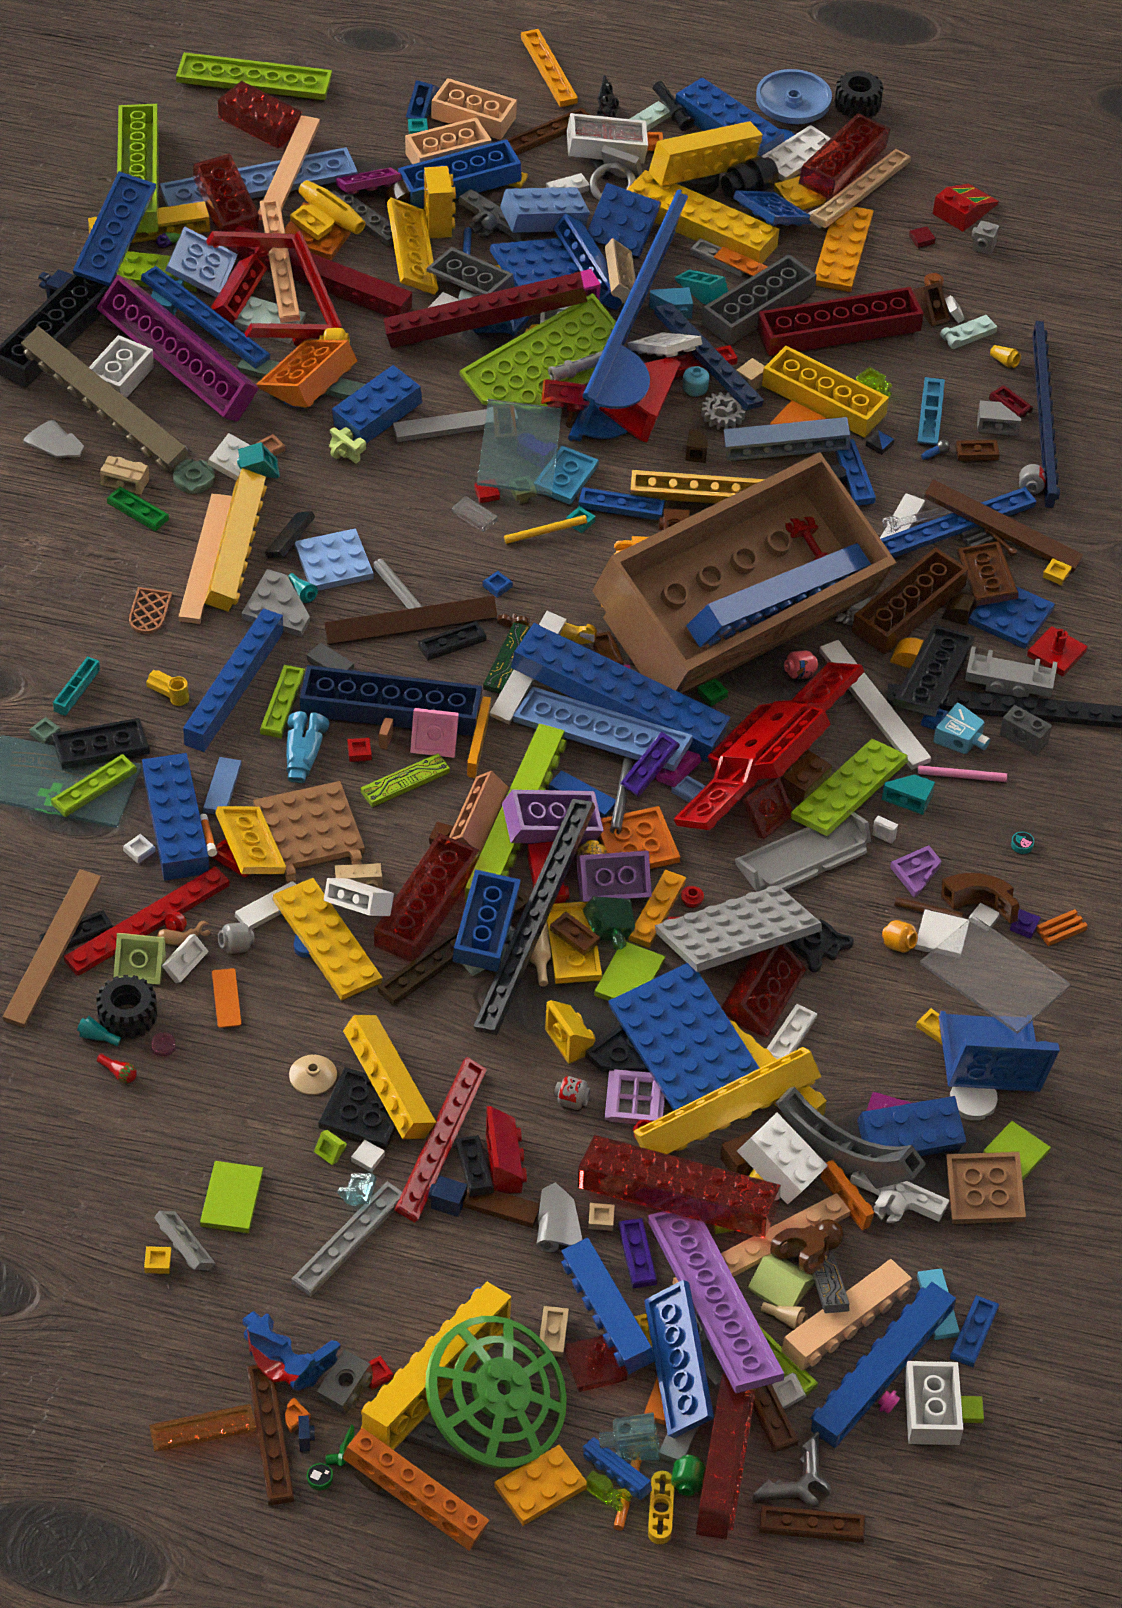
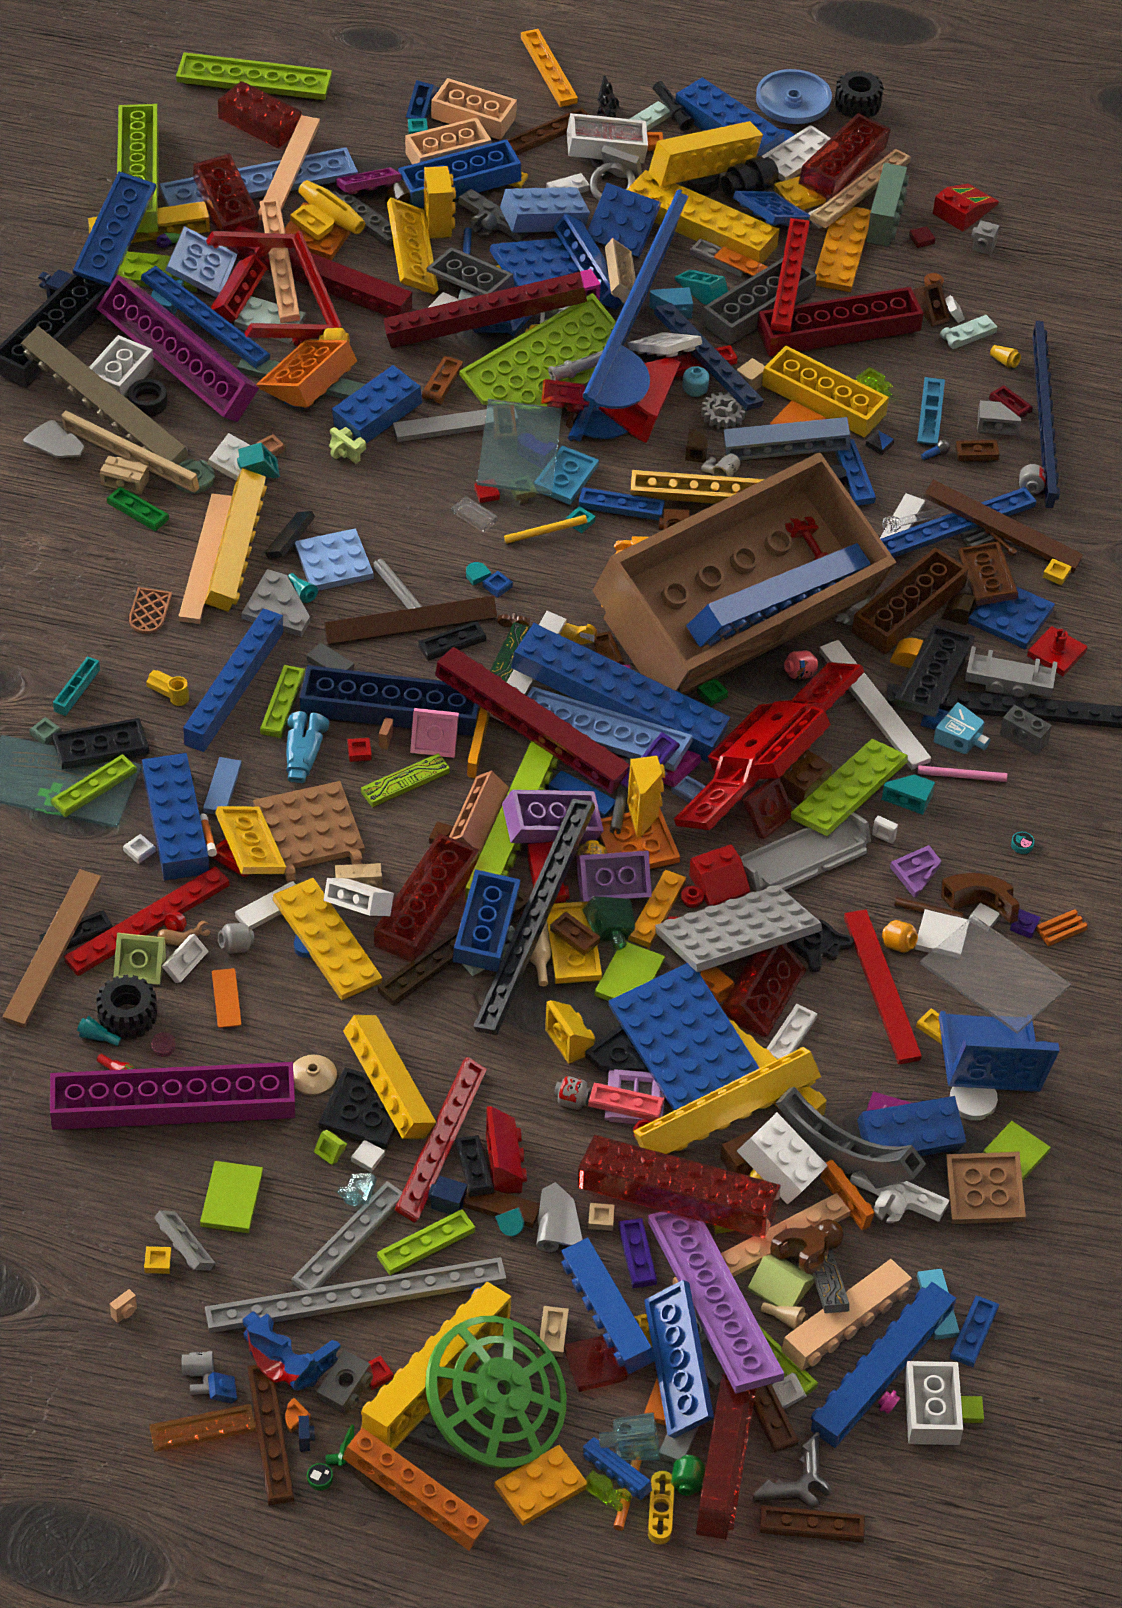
none -> magenta brick [50,1062,295,1130]
none -> tan tile [61,411,199,493]
none -> light nougat plate [110,1289,137,1323]
none -> black tyre [128,378,168,417]
none -> light grey piece [182,1351,214,1395]
none -> light grey plate [205,1257,506,1333]
none -> blue plate [208,1372,237,1404]
none -> lime plate [377,1209,475,1275]
none -> dark orange plate [422,356,463,404]
none -> dark red brick [435,647,630,794]
none -> teal tile [466,562,491,585]
none -> teal tile [495,1207,524,1236]
none -> coral tile [588,1083,664,1121]
none -> yellow slope [627,756,665,837]
none -> red slope [689,844,750,906]
none -> orange leg [700,967,734,1004]
none -> light grey piece [701,454,741,477]
none -> red tile [770,218,810,332]
none -> red tile [844,909,922,1065]
none -> sand green brick [867,163,909,247]

